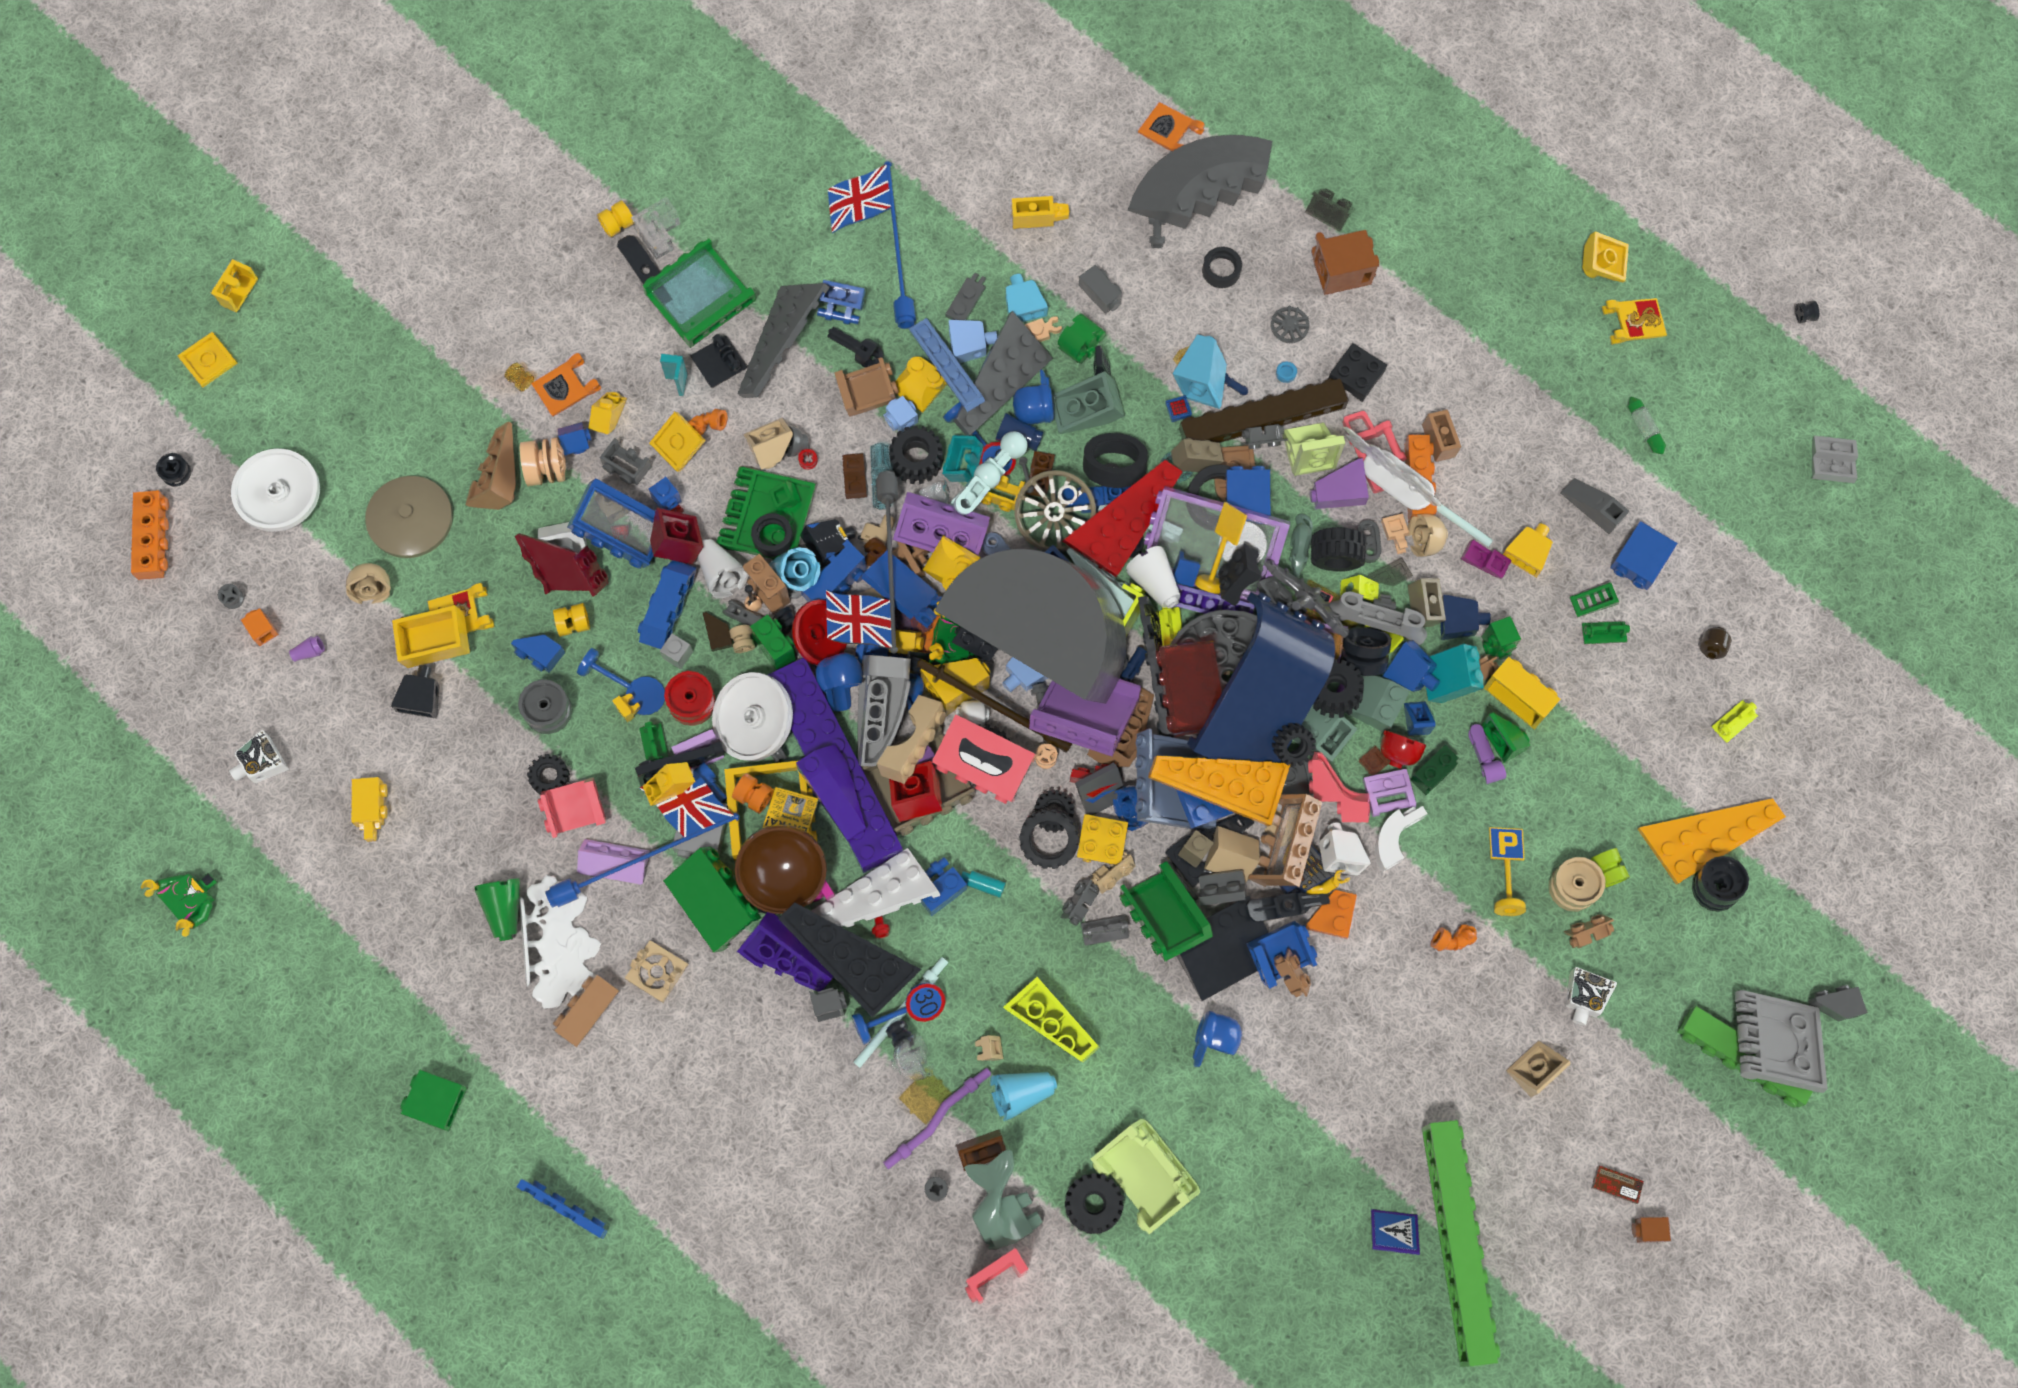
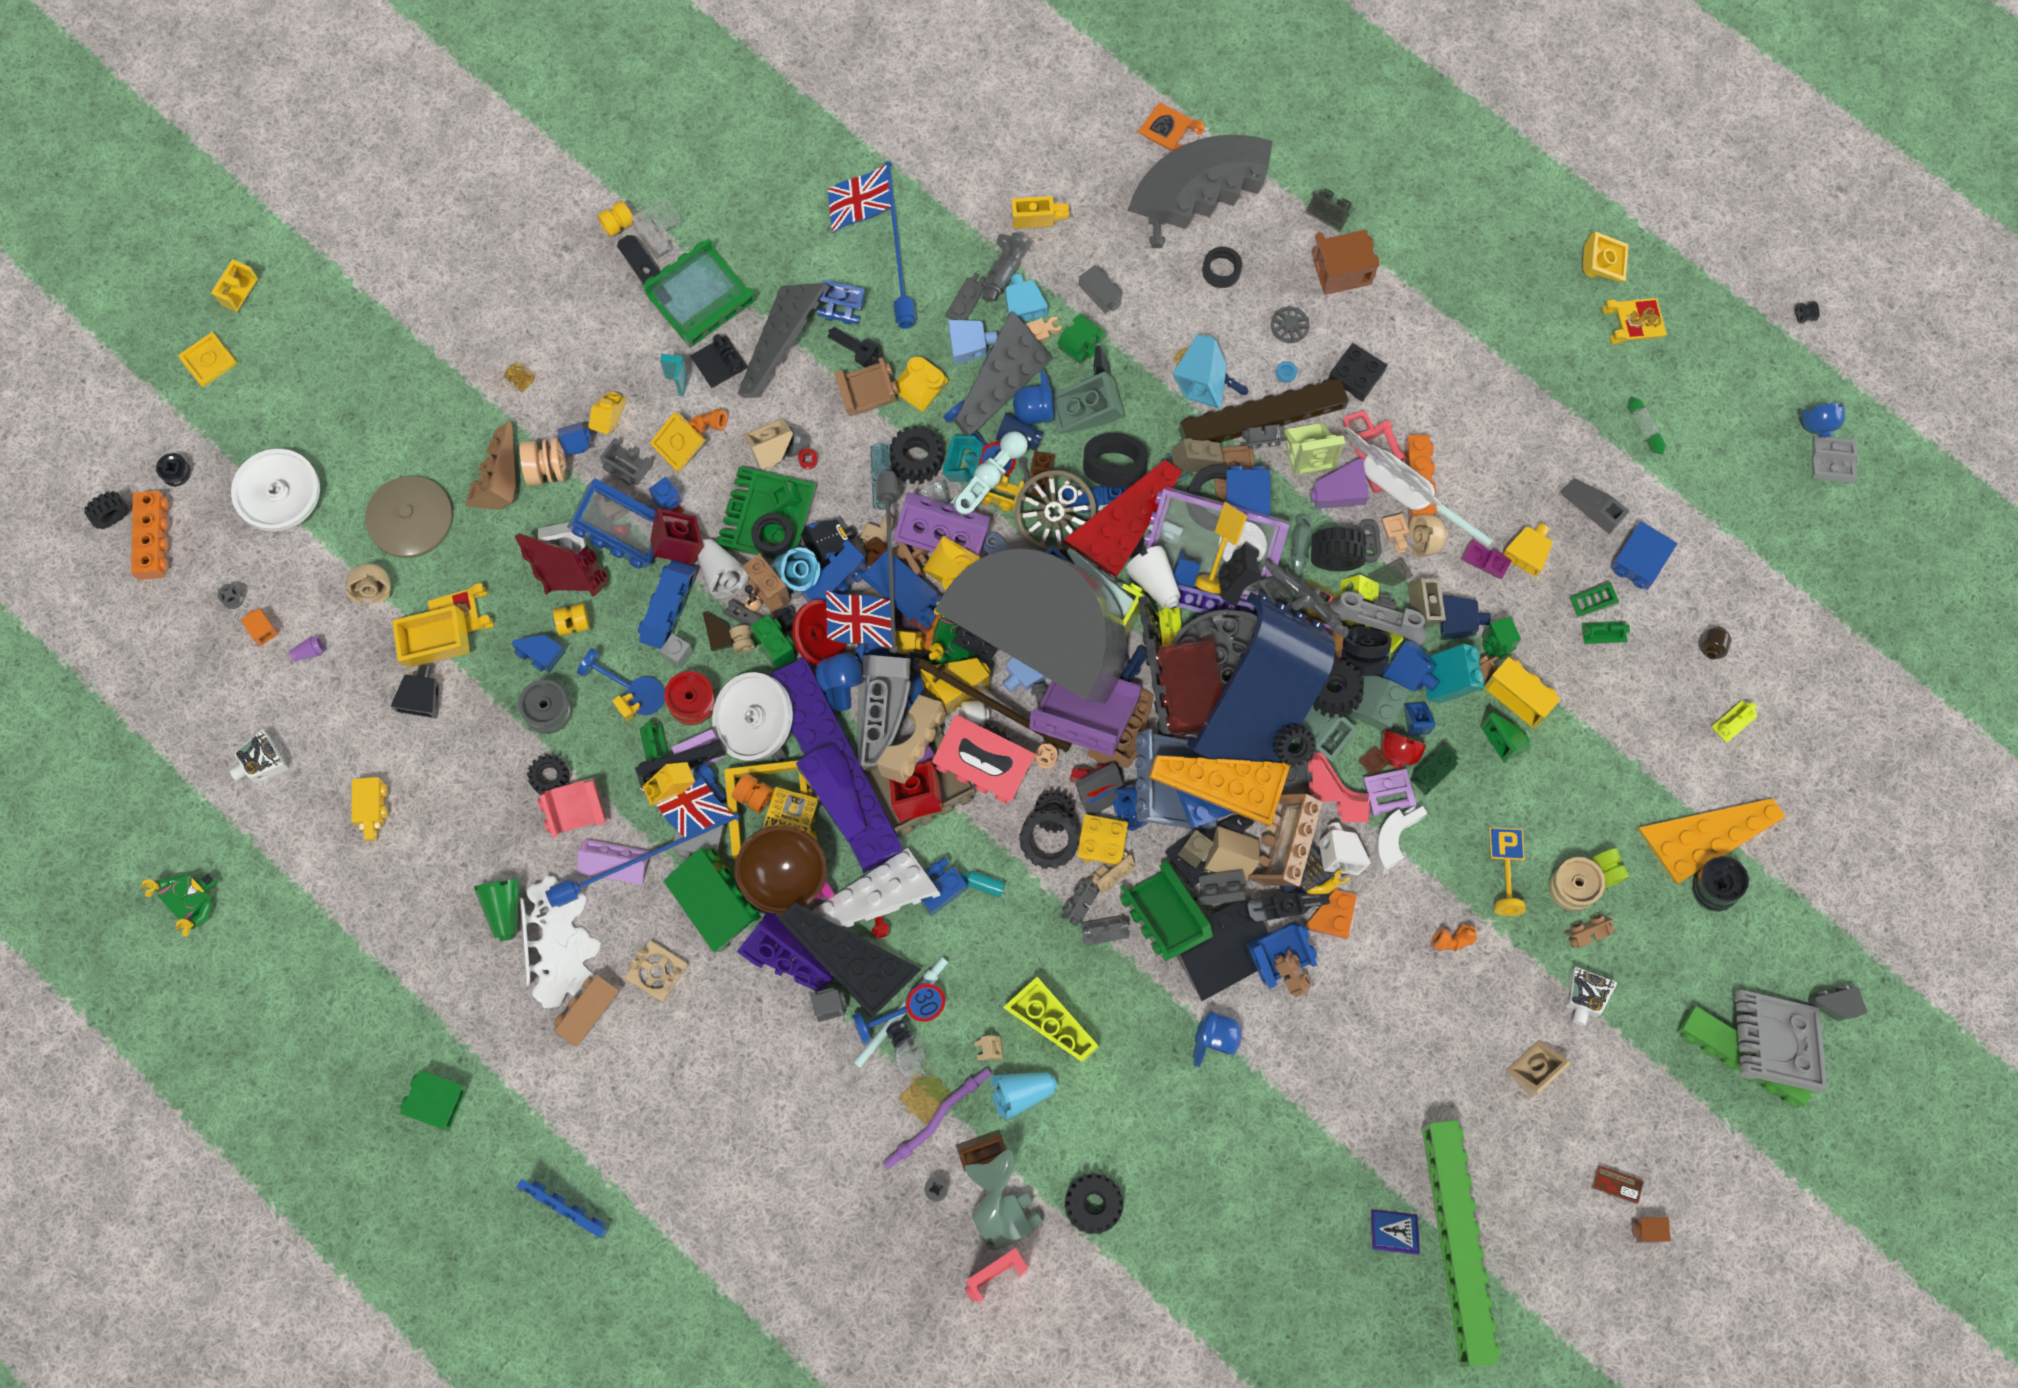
orange flag [531,353,601,417] -> none
reddish brown slope [842,453,867,499] -> none
light blue brick [883,396,918,432] -> none
medium blue tile [909,318,985,412] -> none
yellowish green windscreen [1091,1119,1200,1234] -> none
tile [1165,396,1192,422] -> none
medium nougat brick [1422,409,1461,462] -> none
medium lavender piece [1468,724,1506,784] -> none
none -> black tyre [84,491,129,529]
none -> dark grey piece [982,232,1030,302]
none -> blue cylinder [1800,403,1845,438]

